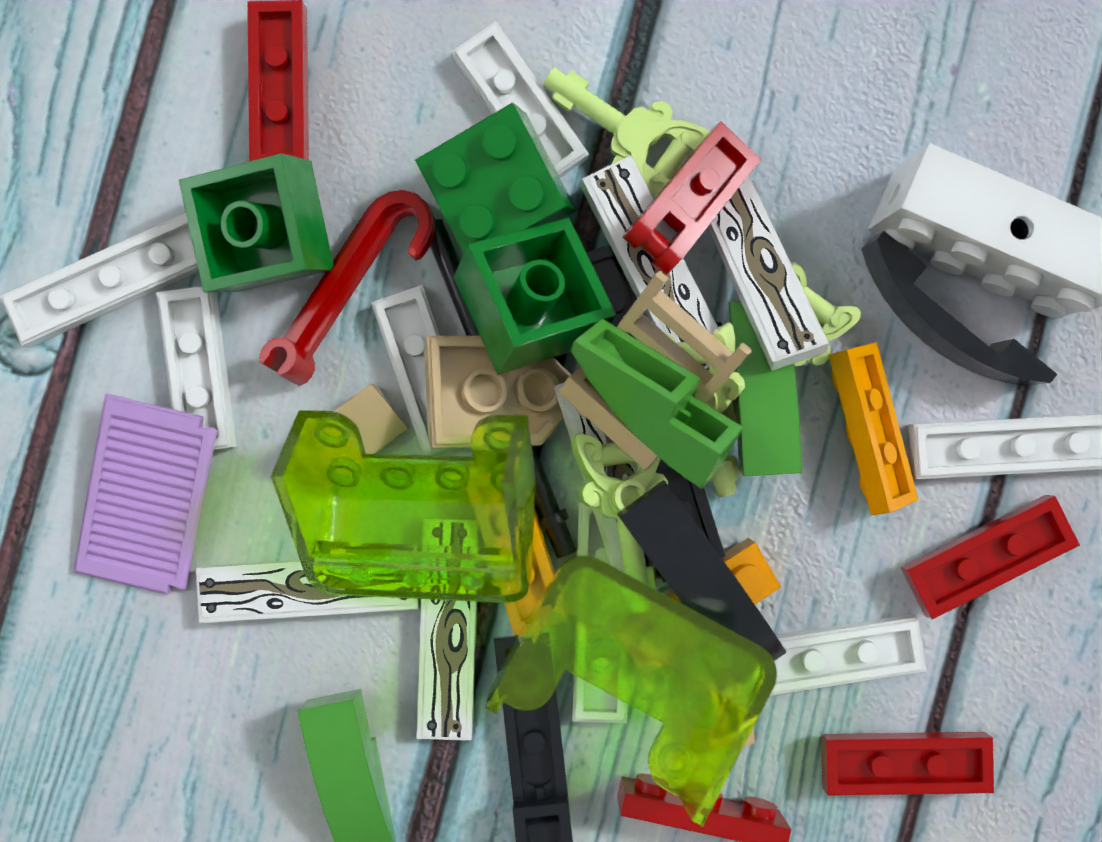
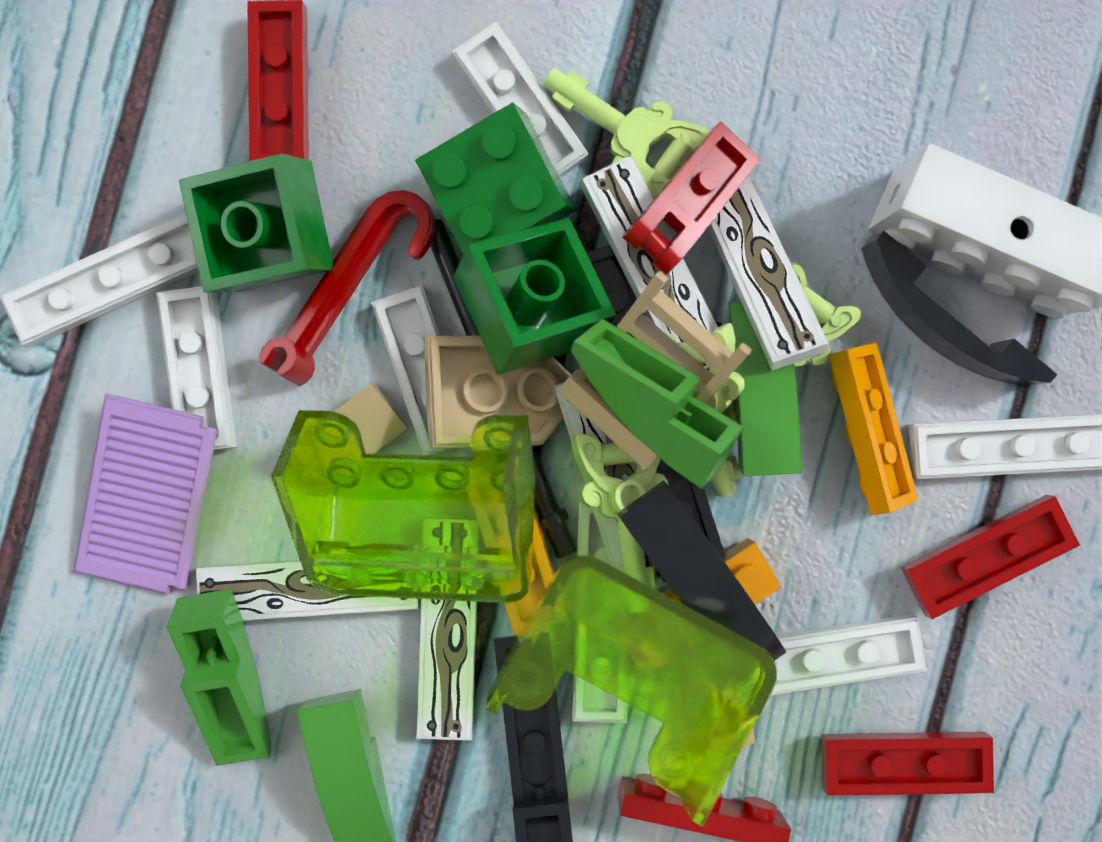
none -> bright green slope [166,589,271,766]

